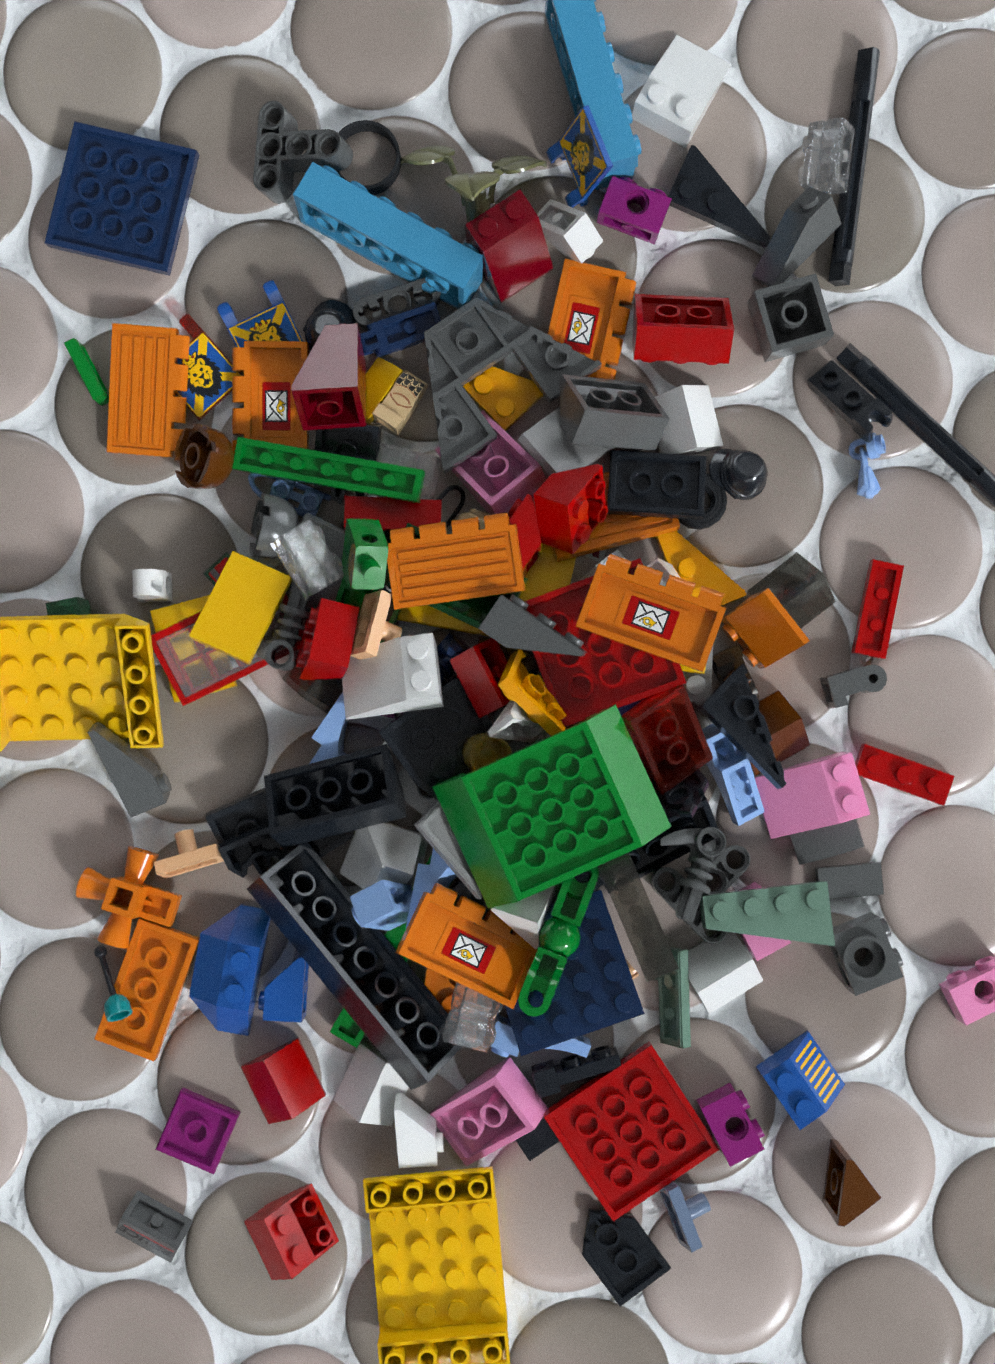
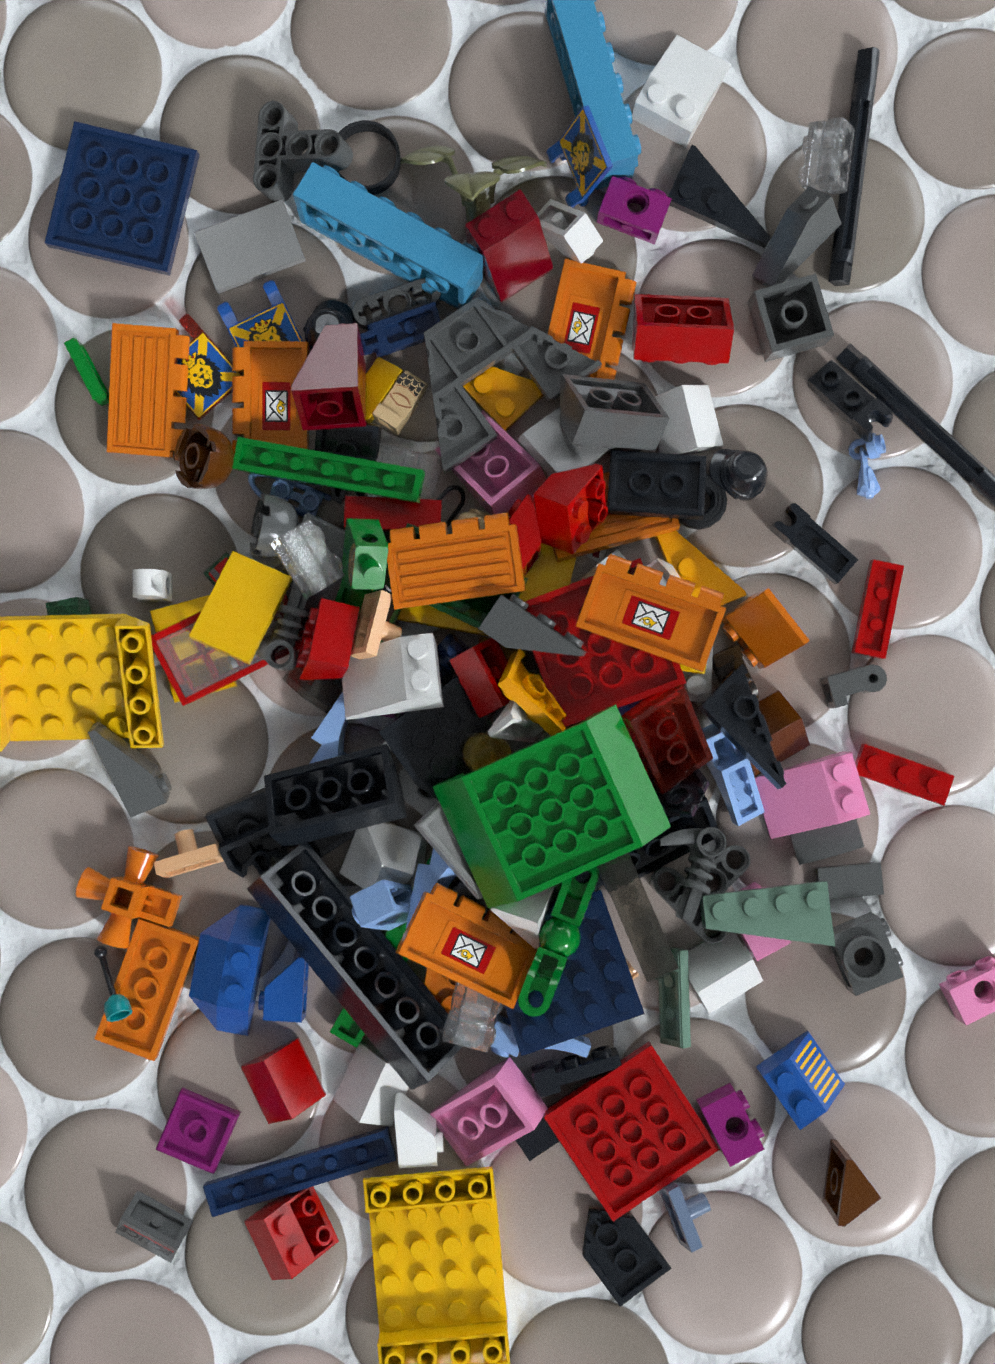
clear smoke slope [746,552,836,629] -> none
none -> light grey tile [194,199,306,294]
none -> dark blue plate [203,1126,397,1217]
none -> black plate [770,503,859,584]

